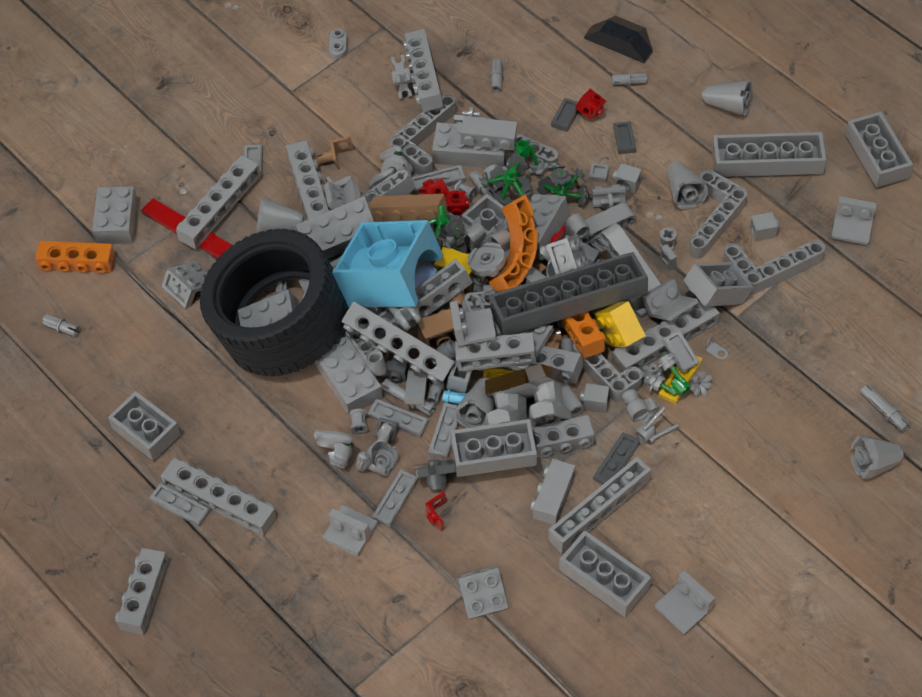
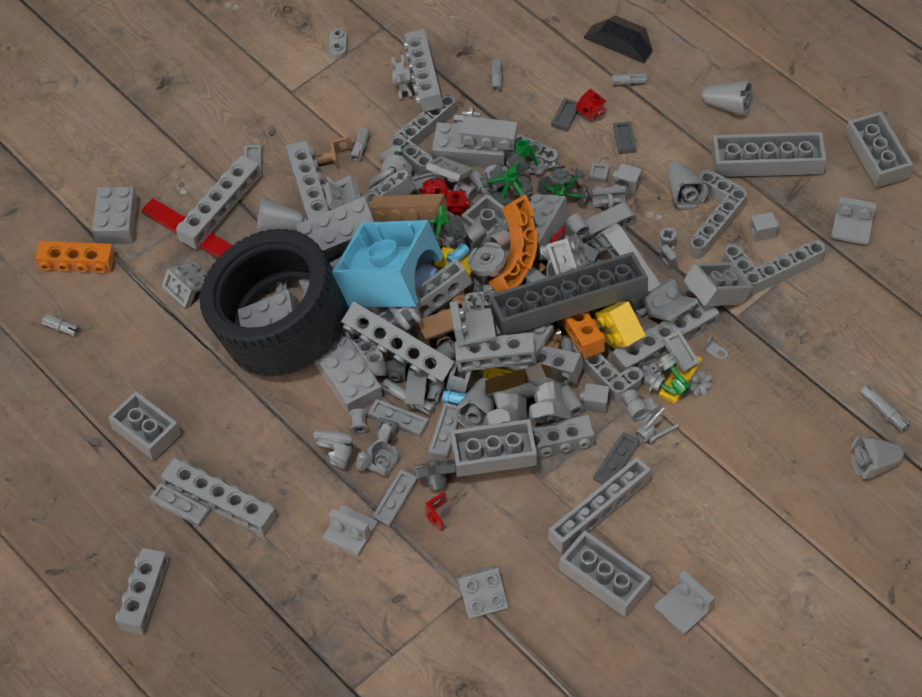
light grey brick [530,459,575,525] -> none
none -> light grey axle [350,127,369,161]
none -> light grey plate [426,156,473,182]
none -> medium azure pin [446,243,470,264]

